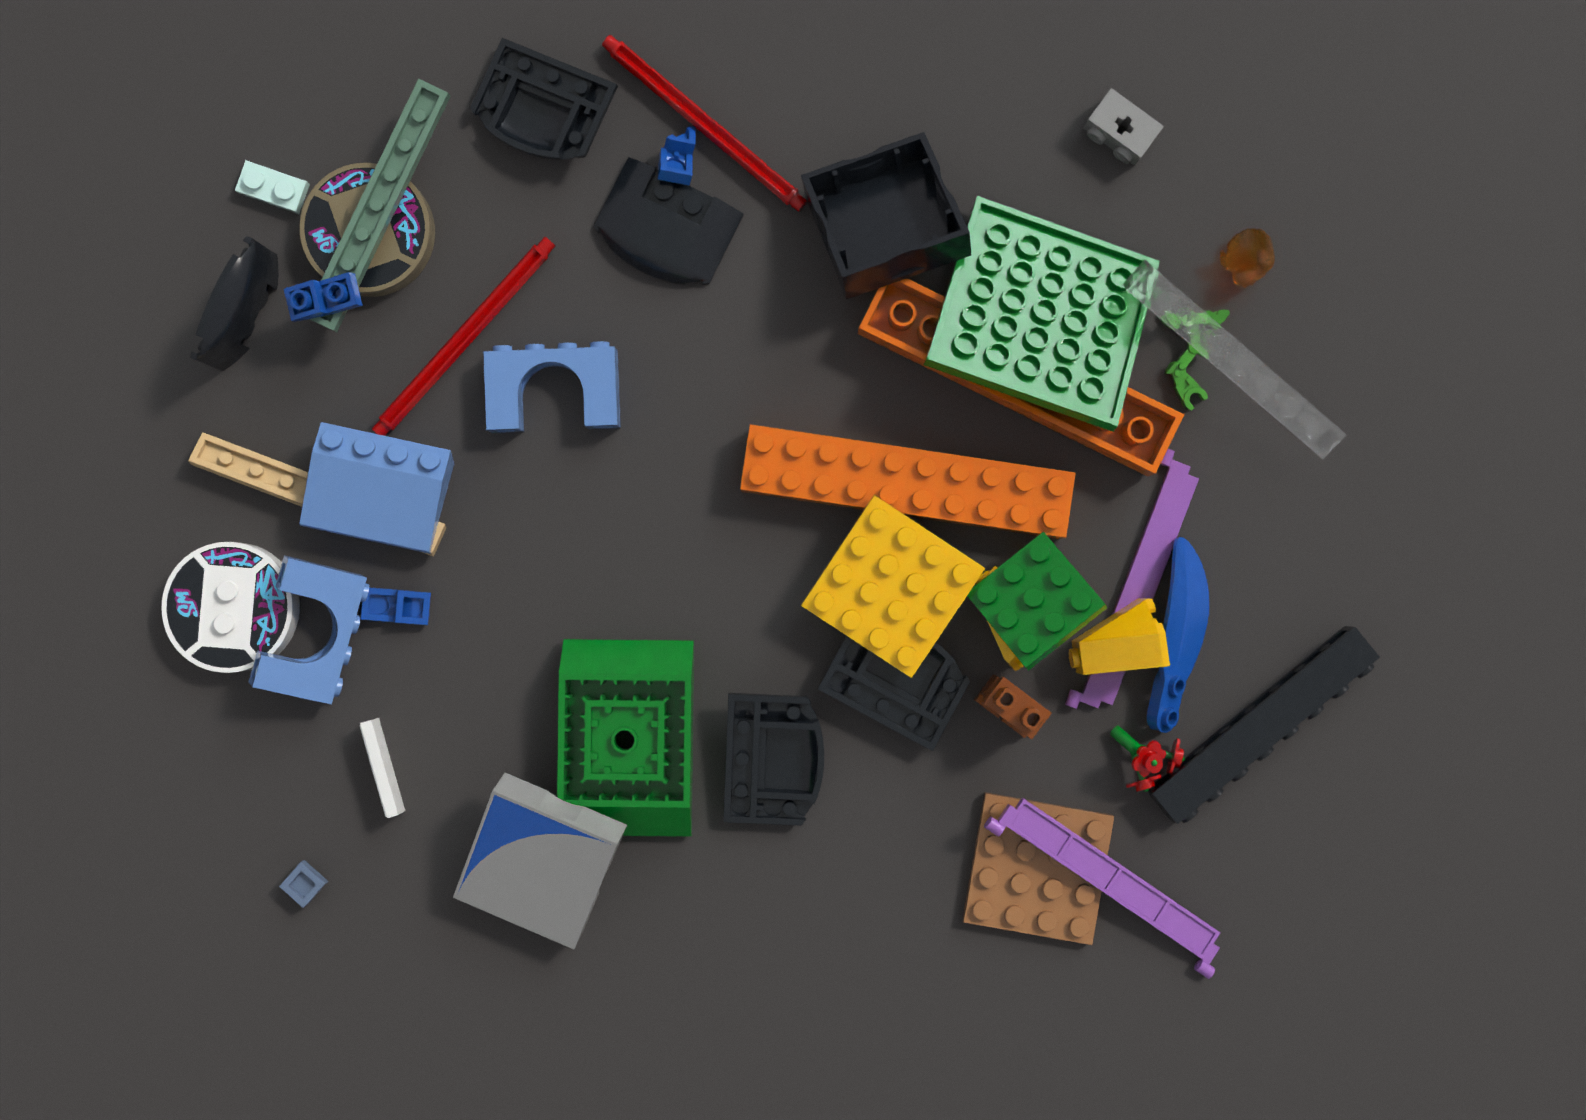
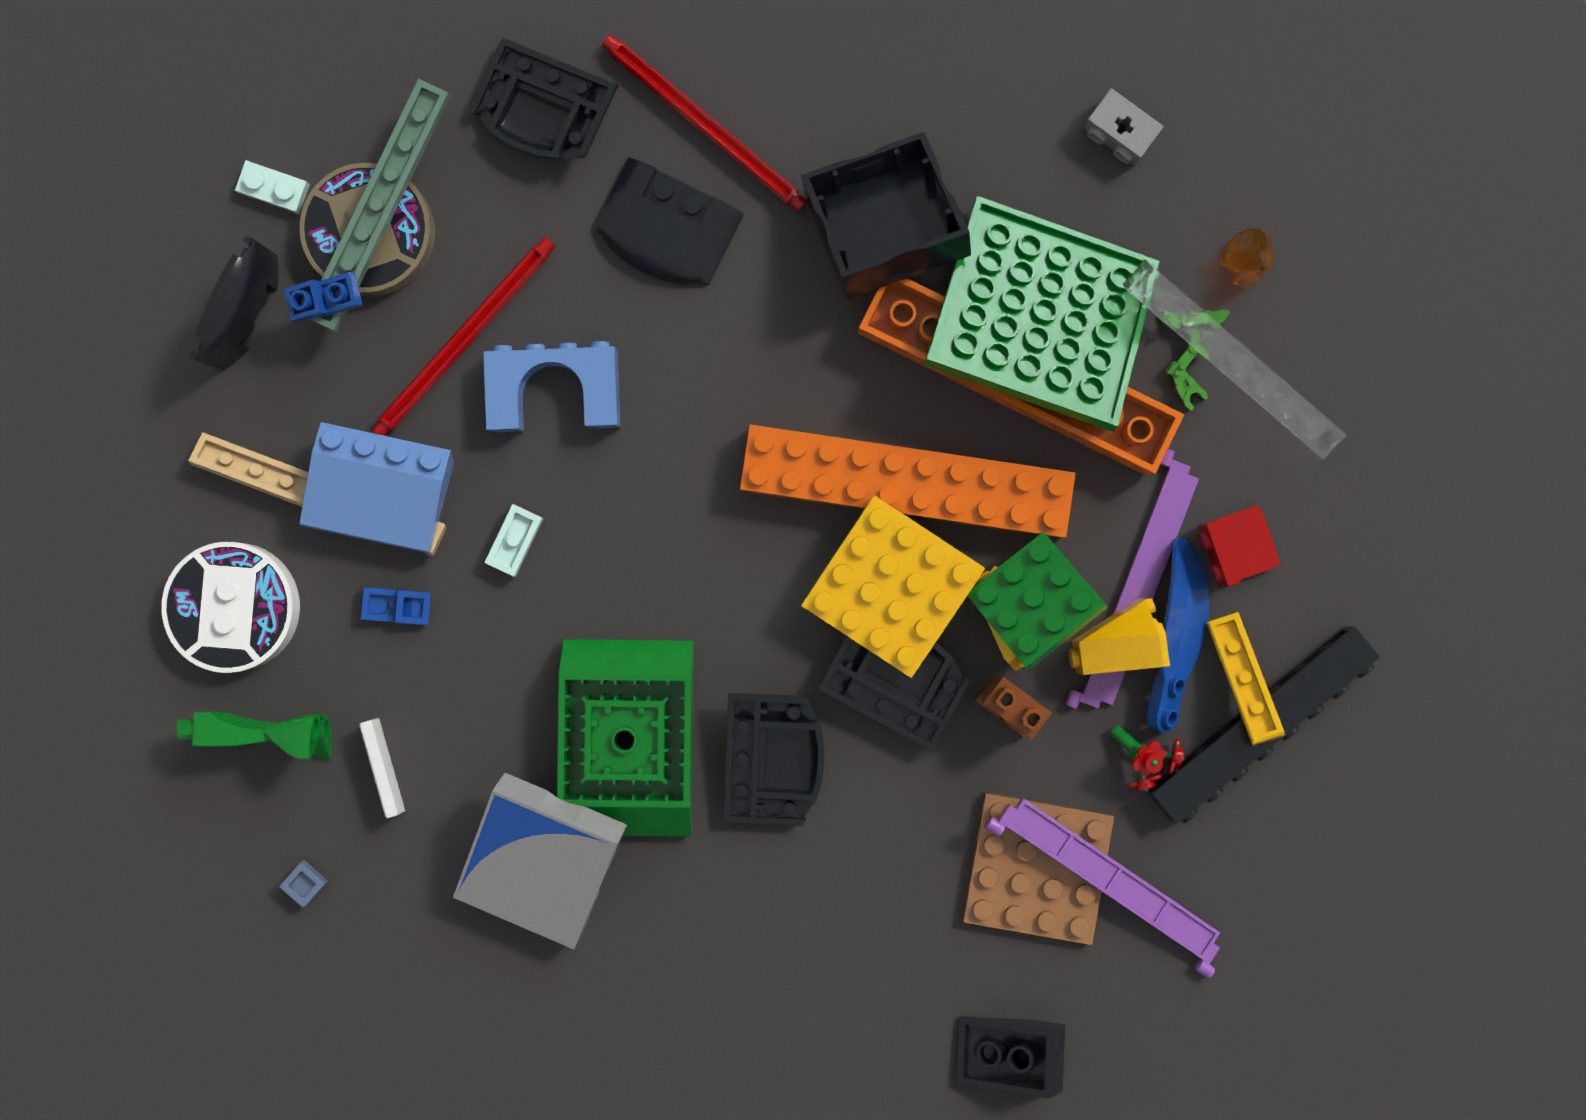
medium blue arch [249,555,369,705] -> none
blue slope [658,126,696,186] -> none
none -> green hips [176,712,331,759]
none -> light aqua plate [485,504,544,577]
none -> black slope [956,1016,1065,1098]
none -> red bracket [1197,506,1280,587]
none -> yellow tile [1207,612,1285,746]

